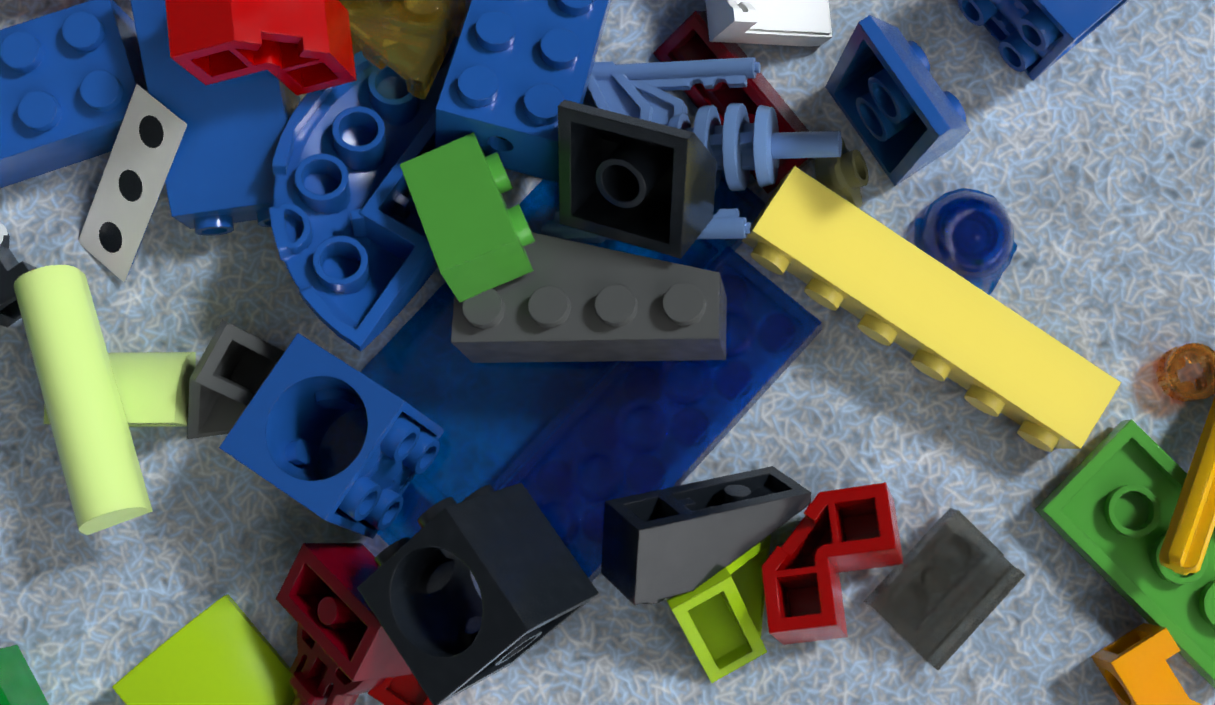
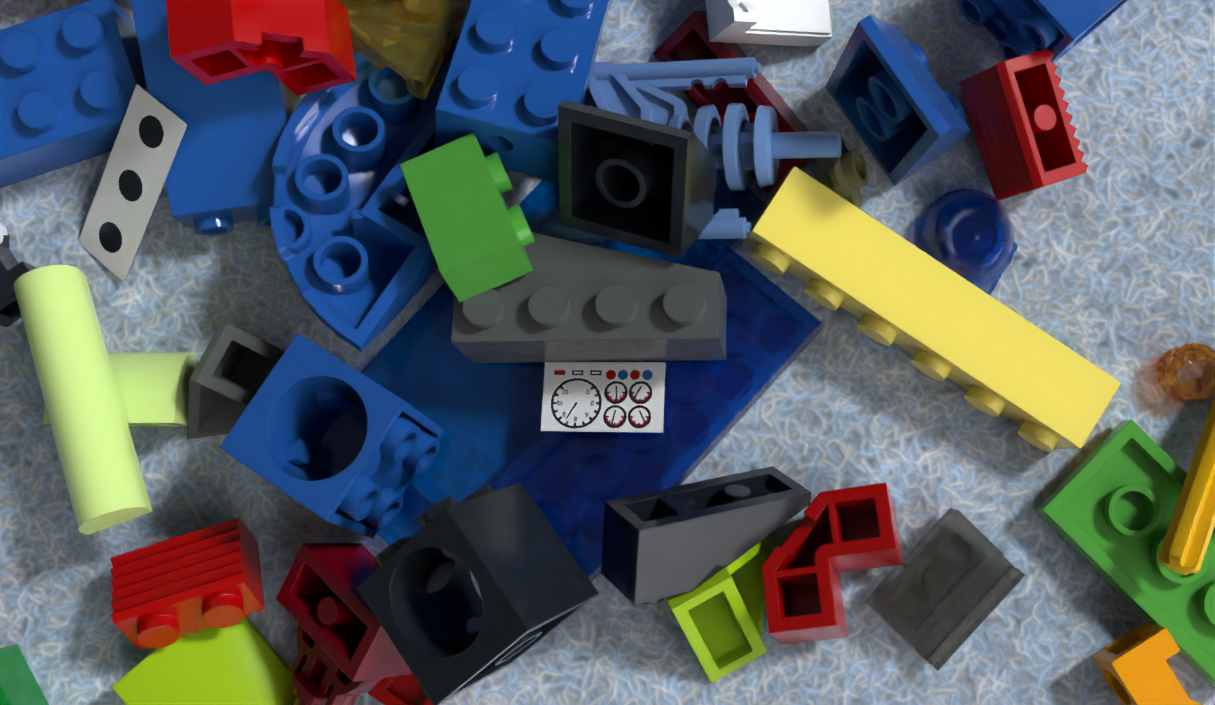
none -> red brick [110,517,264,649]
none -> white sticker [541,362,666,433]
none -> red brick [959,49,1088,201]

